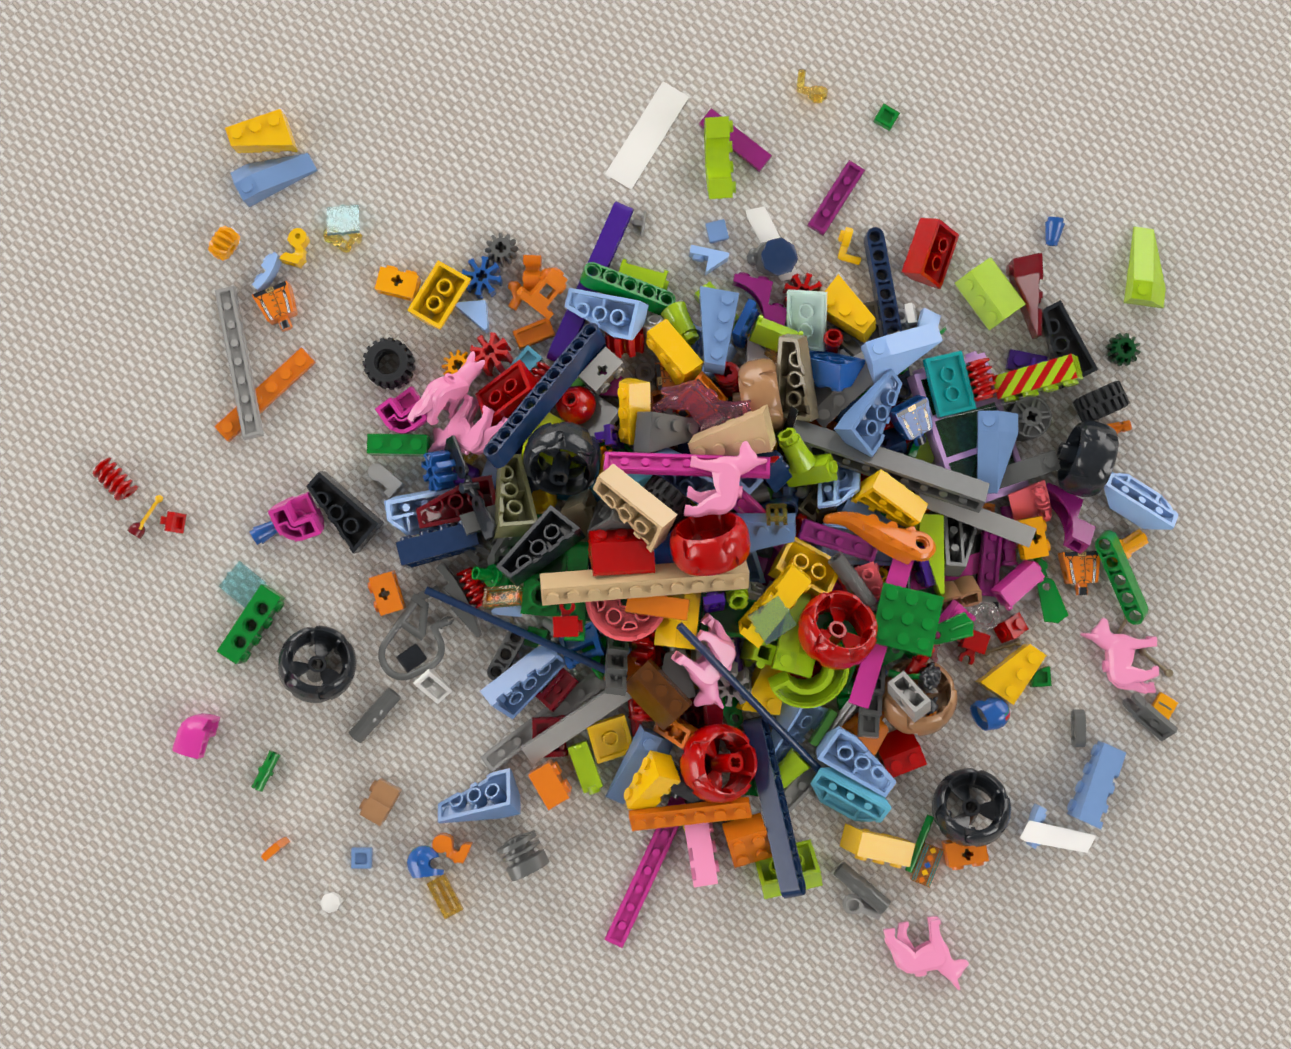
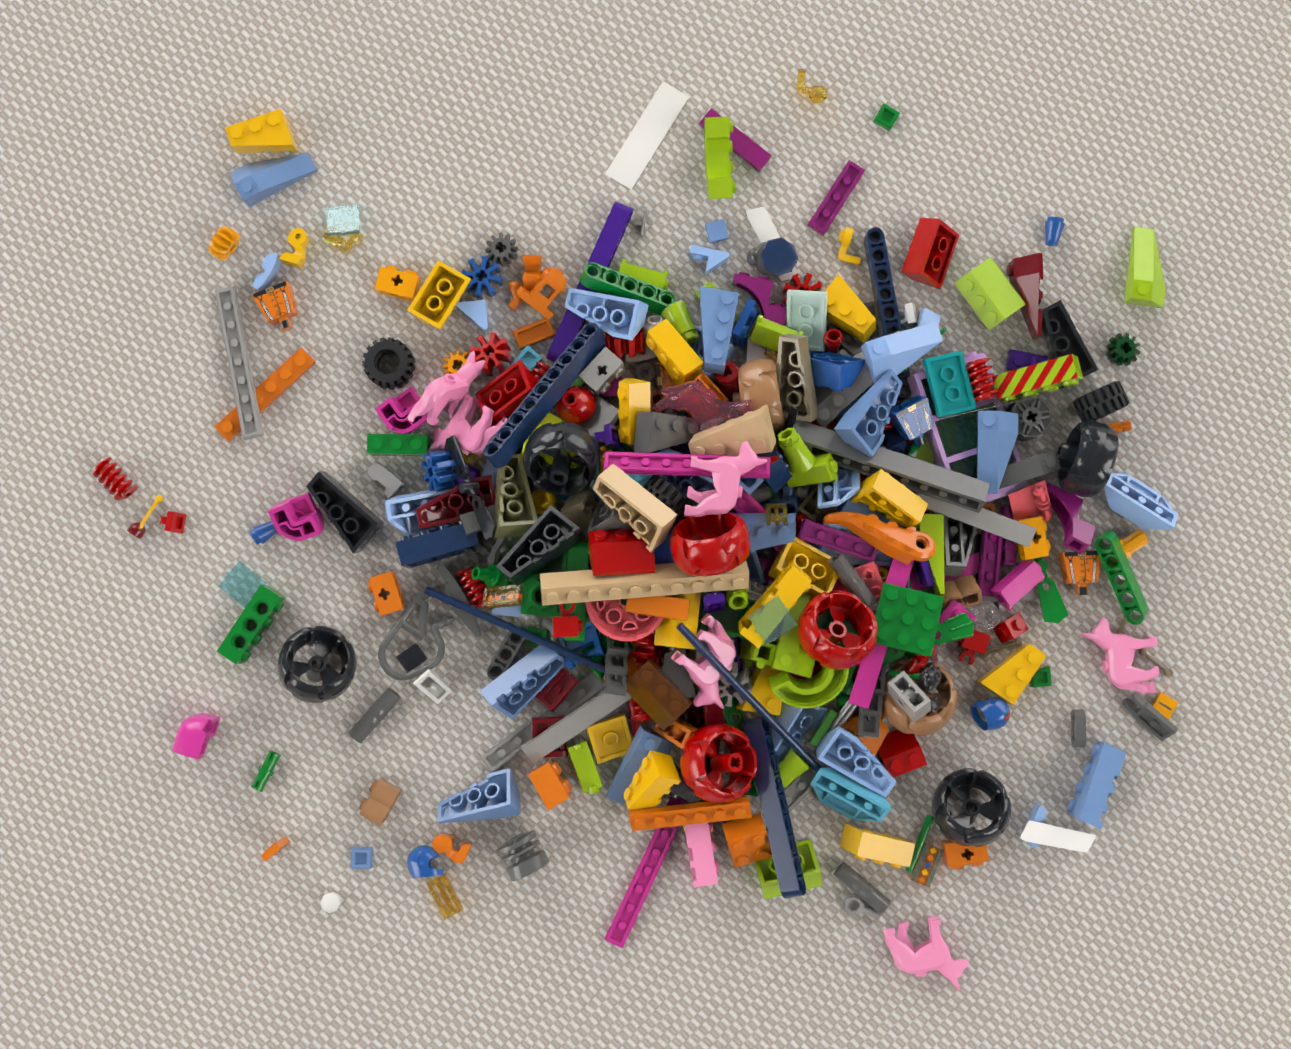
none -> light grey slope [626,347,658,365]

